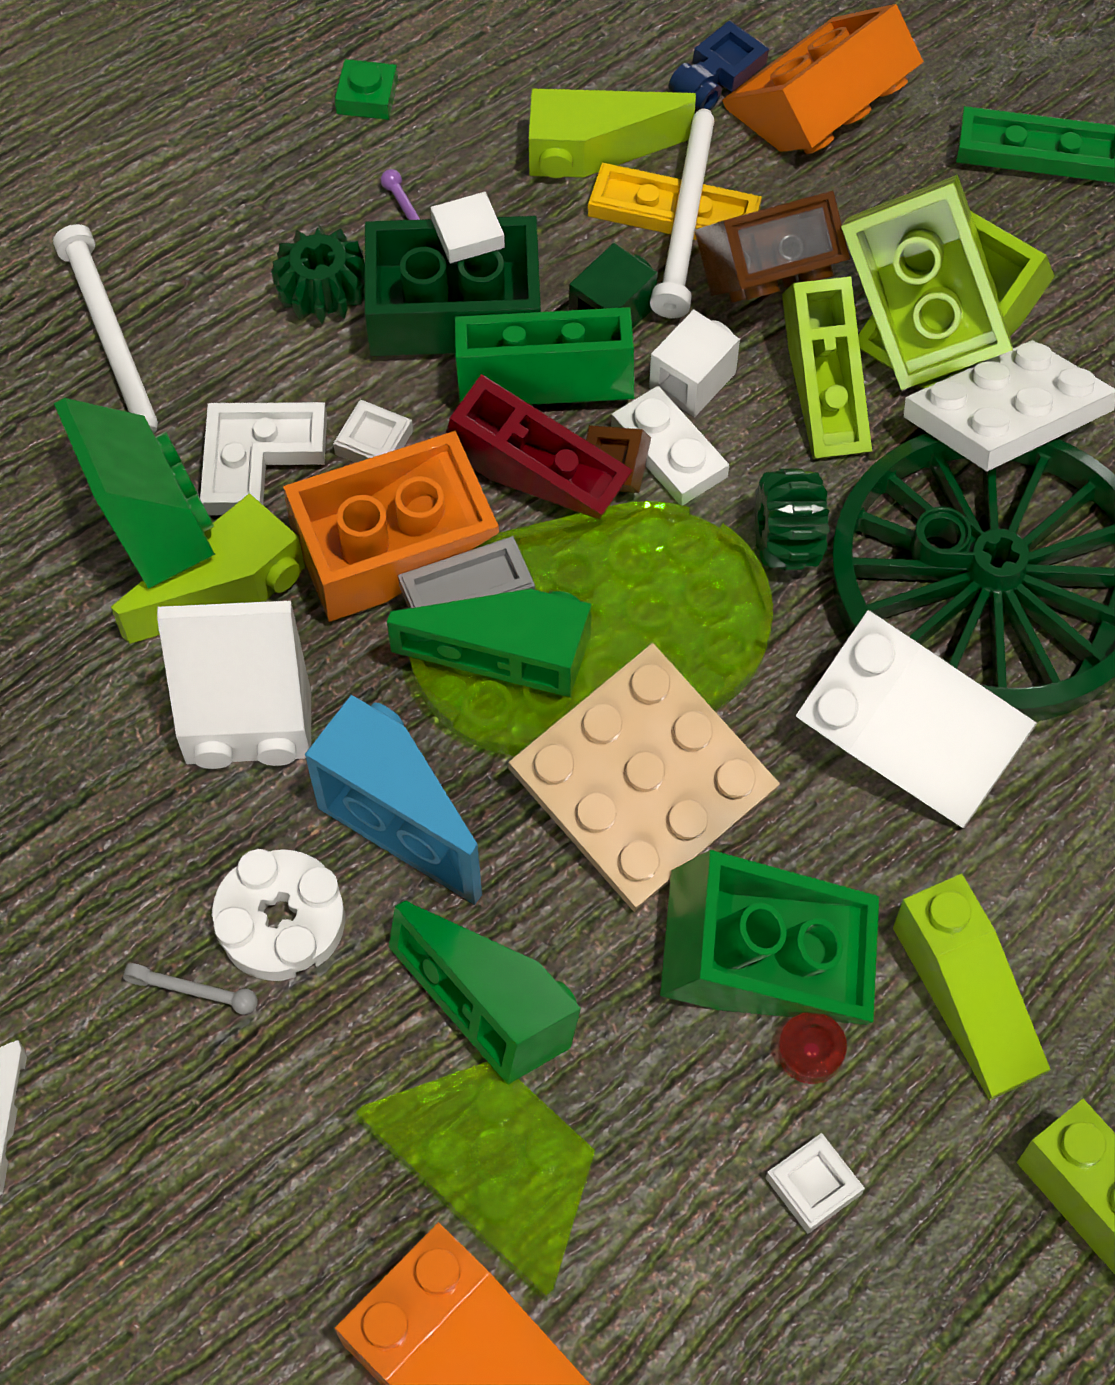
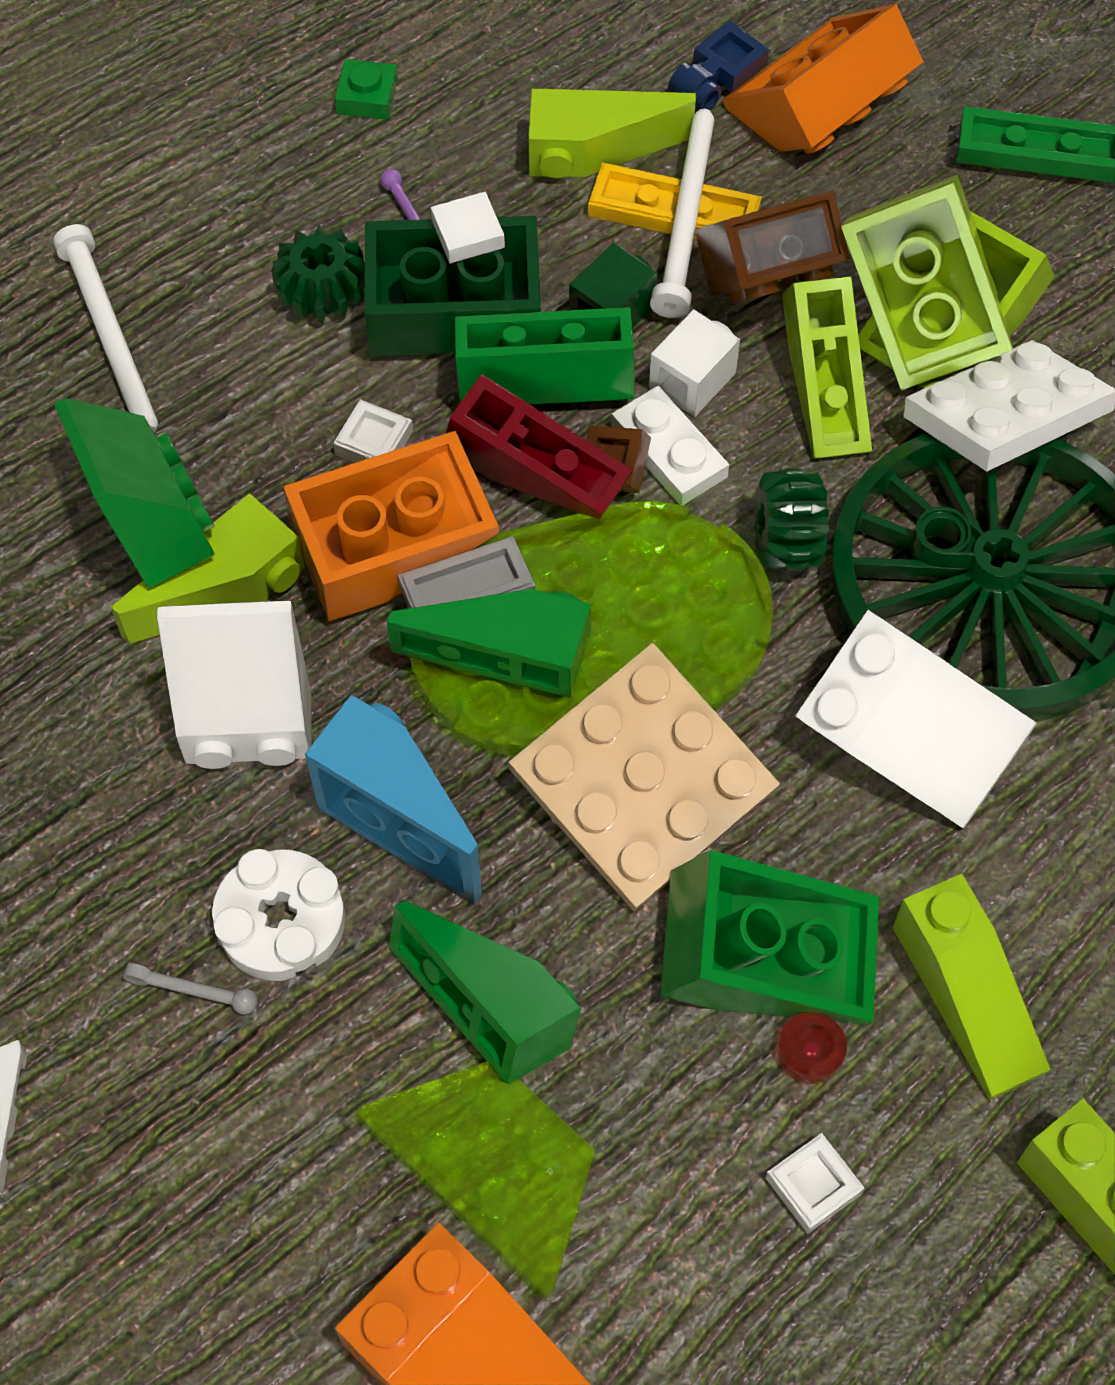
white plate [200,402,327,515] -> none

